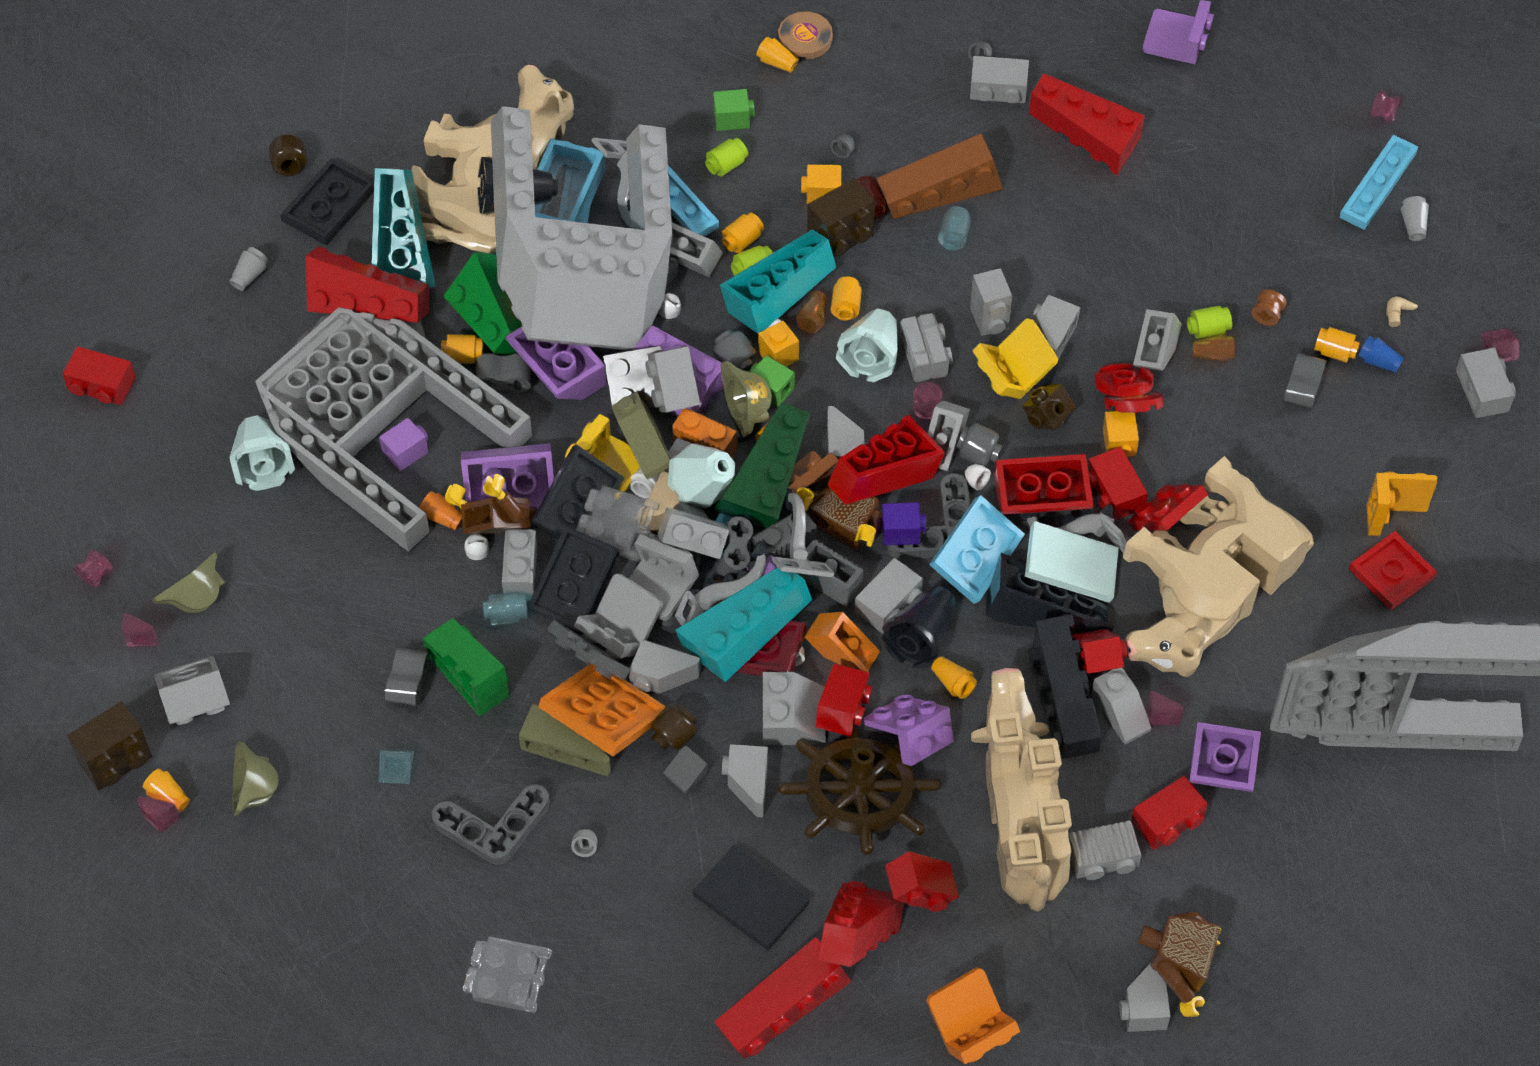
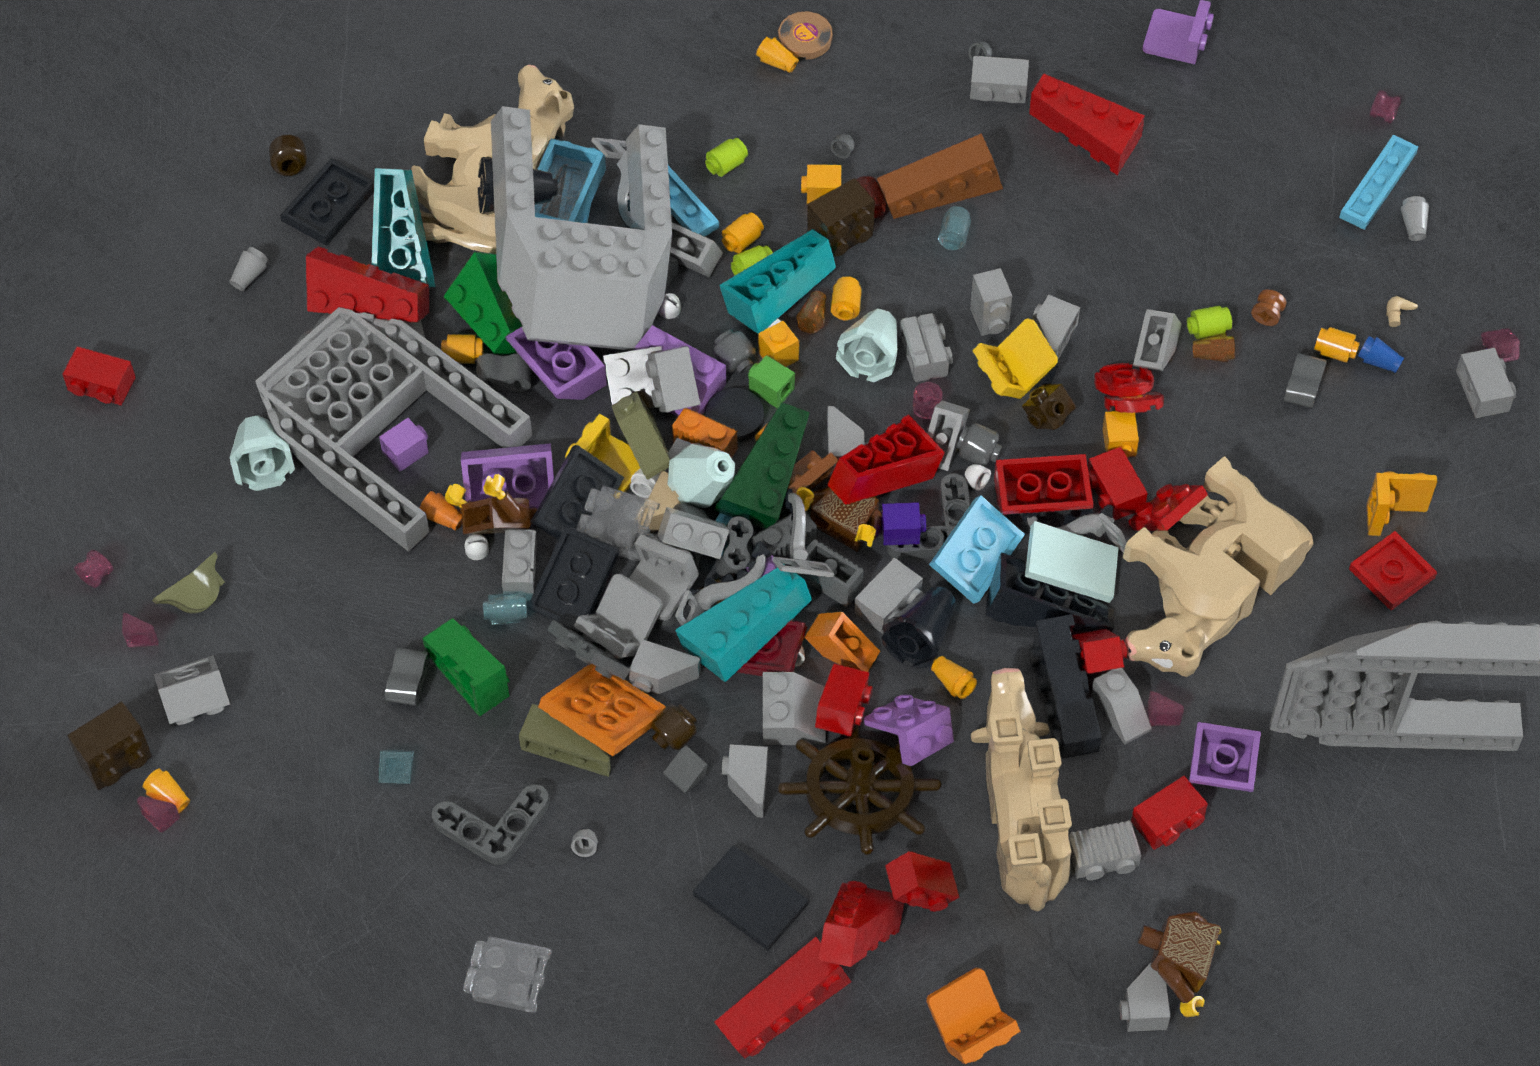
olive hat [232,741,279,816] -> none
bright green brick [713,89,755,131] -> none
olive hat [720,361,772,437] -> none

